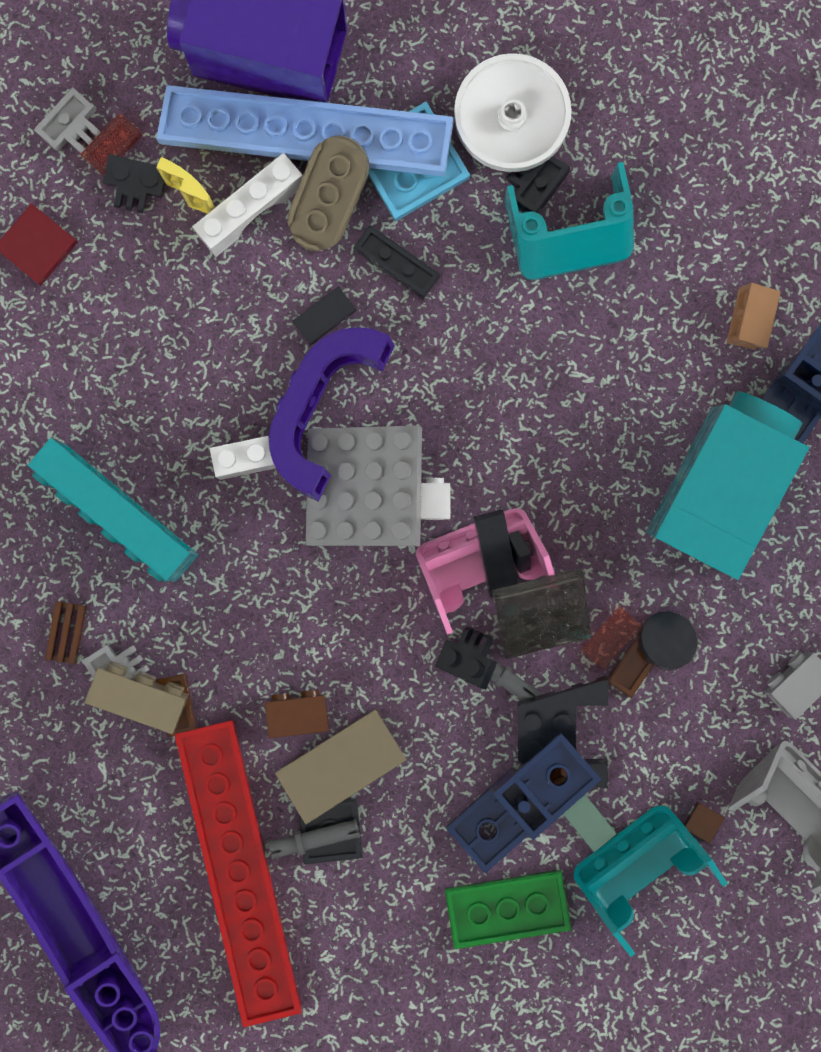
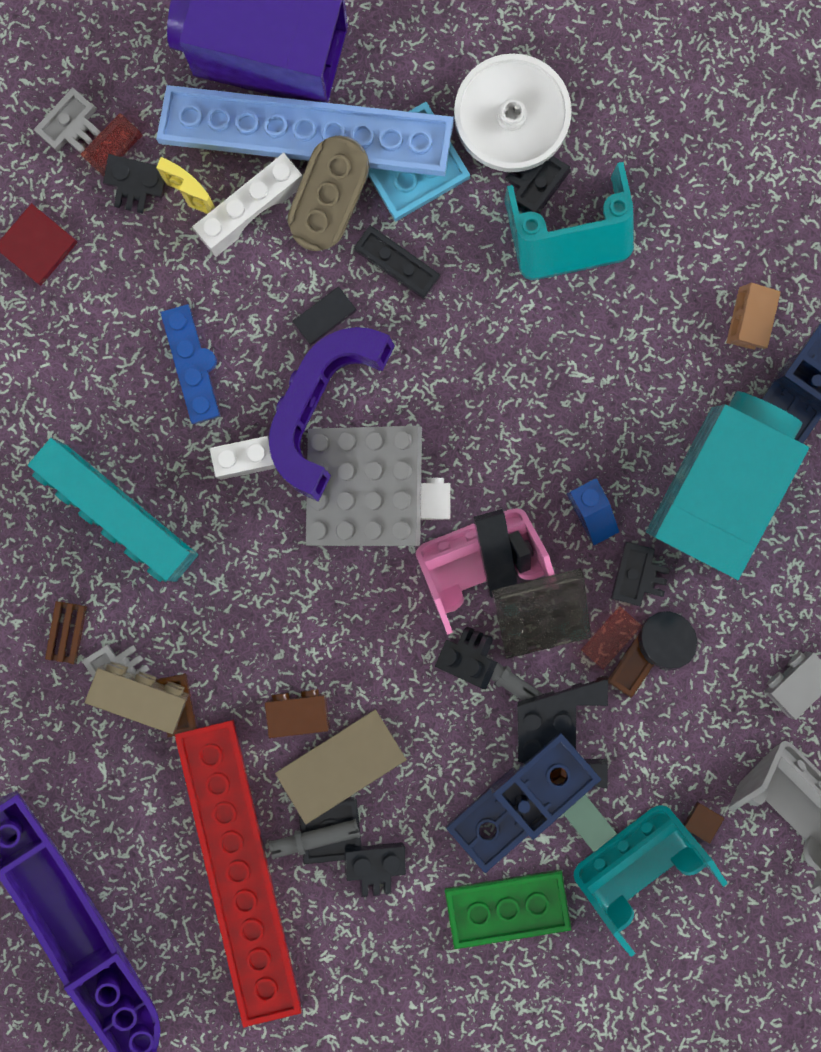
none -> blue hinge [160,304,221,424]
none -> black hinge [344,842,406,897]
none -> blue slope [566,478,619,546]
none -> black hinge [610,542,670,606]

